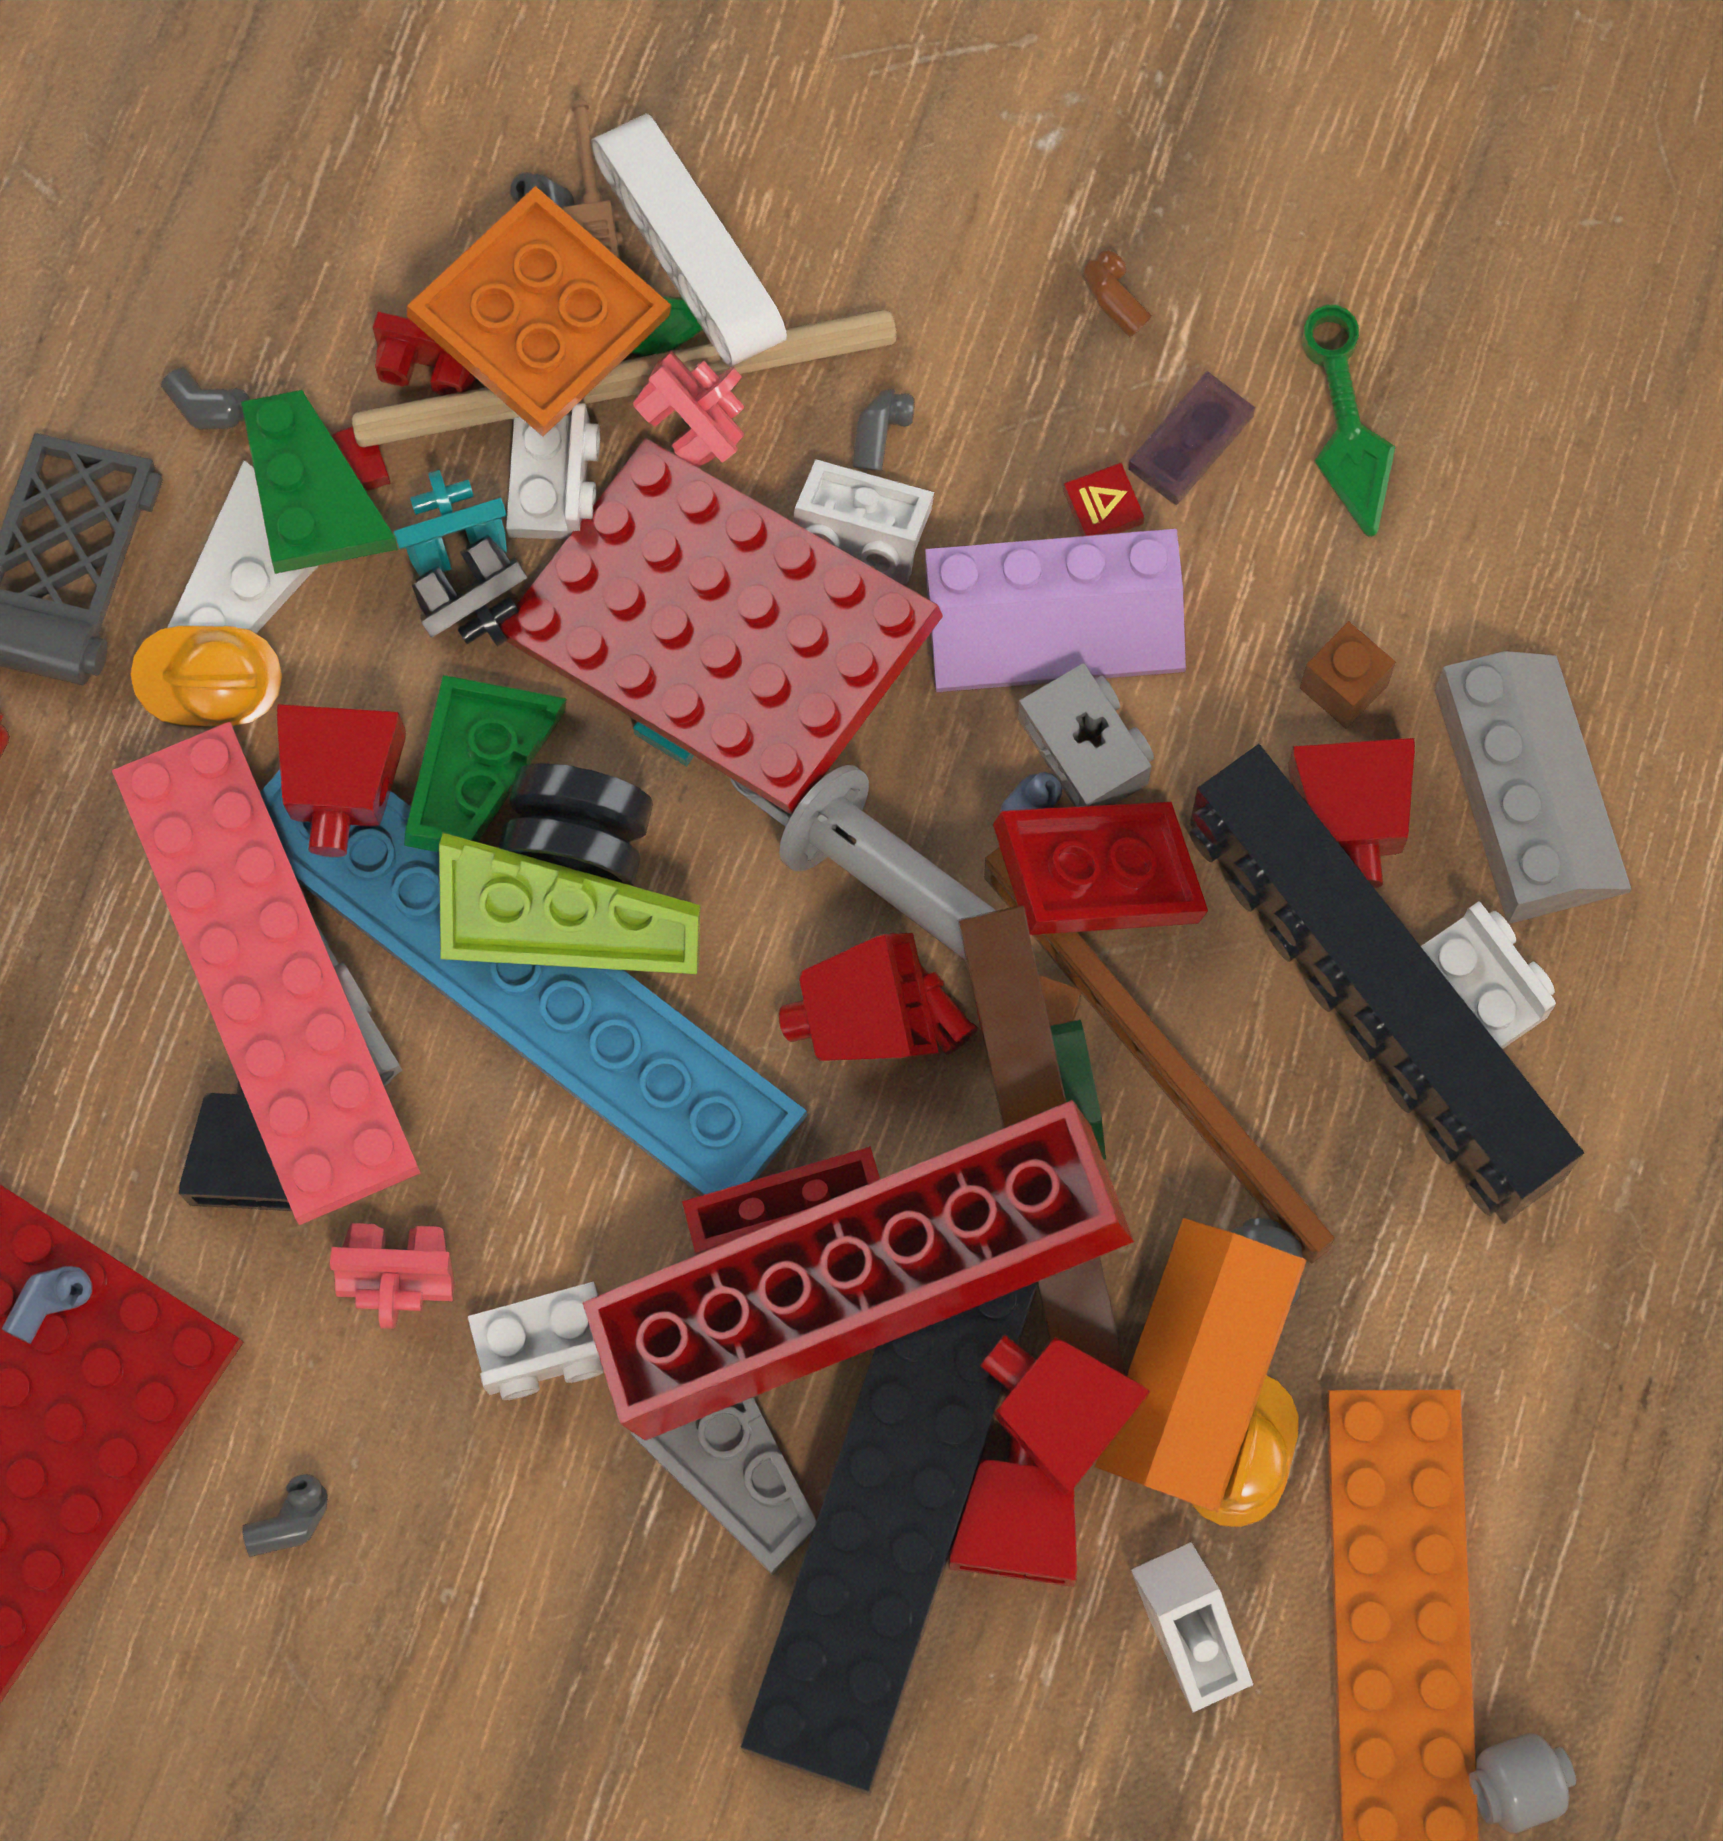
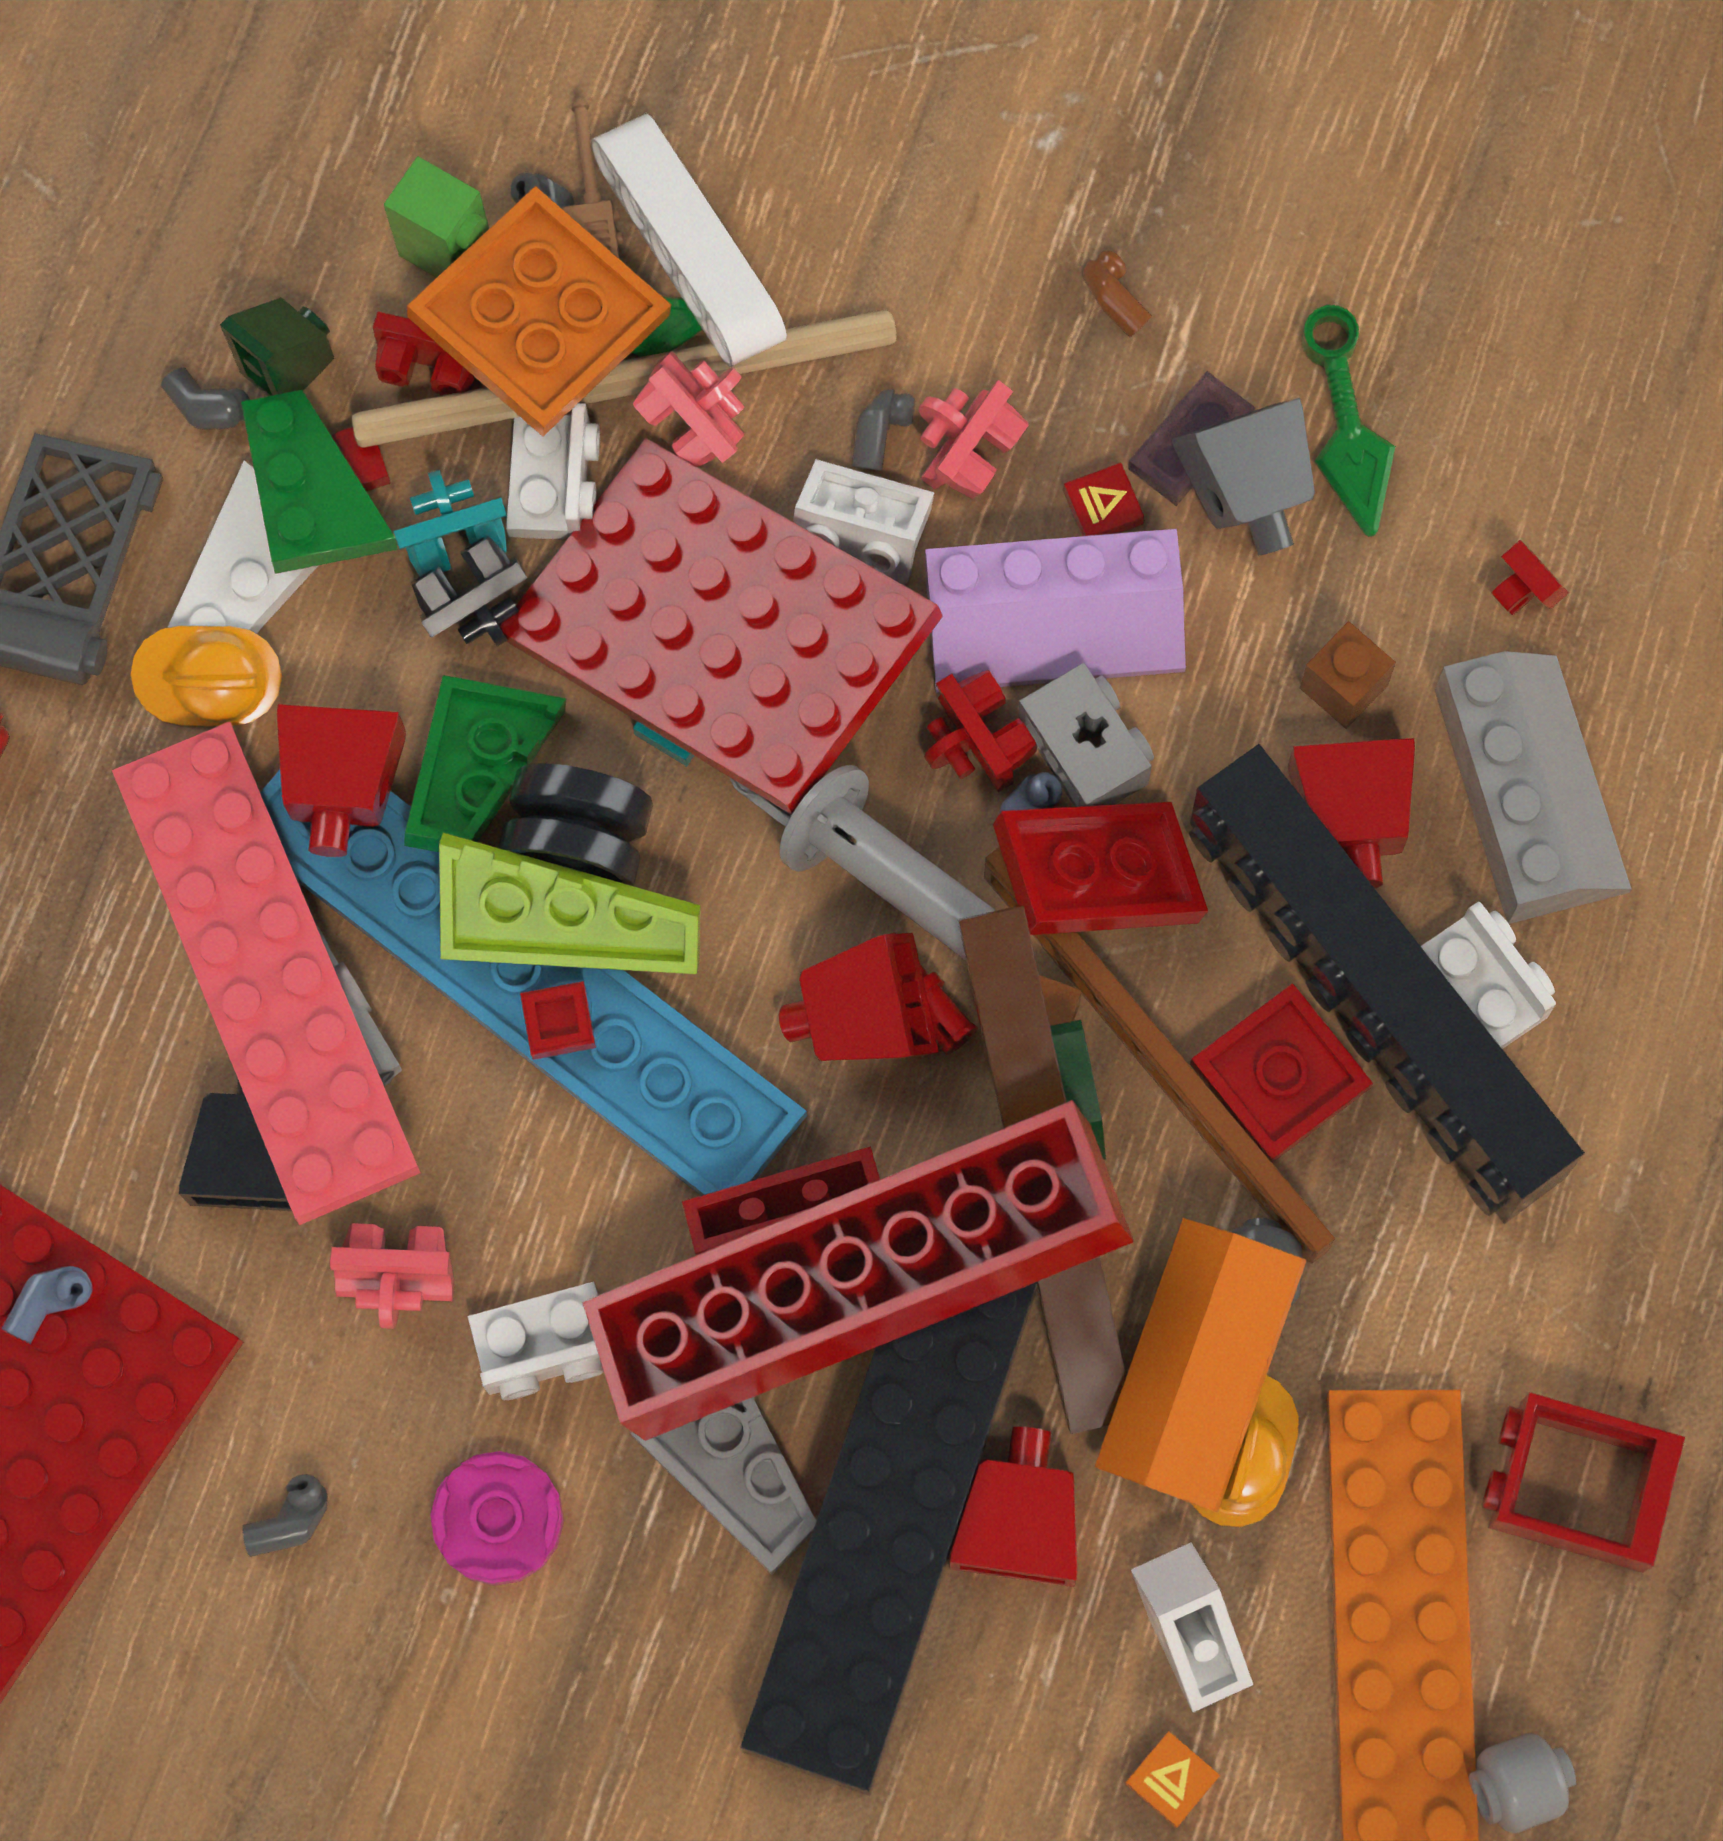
red torso [980,1335,1150,1495] -> none
none -> dark green slope [220,297,334,396]
none -> bright green brick [383,156,489,278]
none -> dark pink tile [430,1451,564,1586]
none -> red tile [520,981,596,1060]
none -> coral hips [919,380,1029,499]
none -> red hips [924,670,1037,792]
none -> orange tile [1125,1731,1220,1828]
none -> torso [1171,398,1315,556]
none -> red plate [1190,983,1373,1163]
none -> red window [1482,1392,1685,1573]
none -> red tile [1491,540,1569,615]

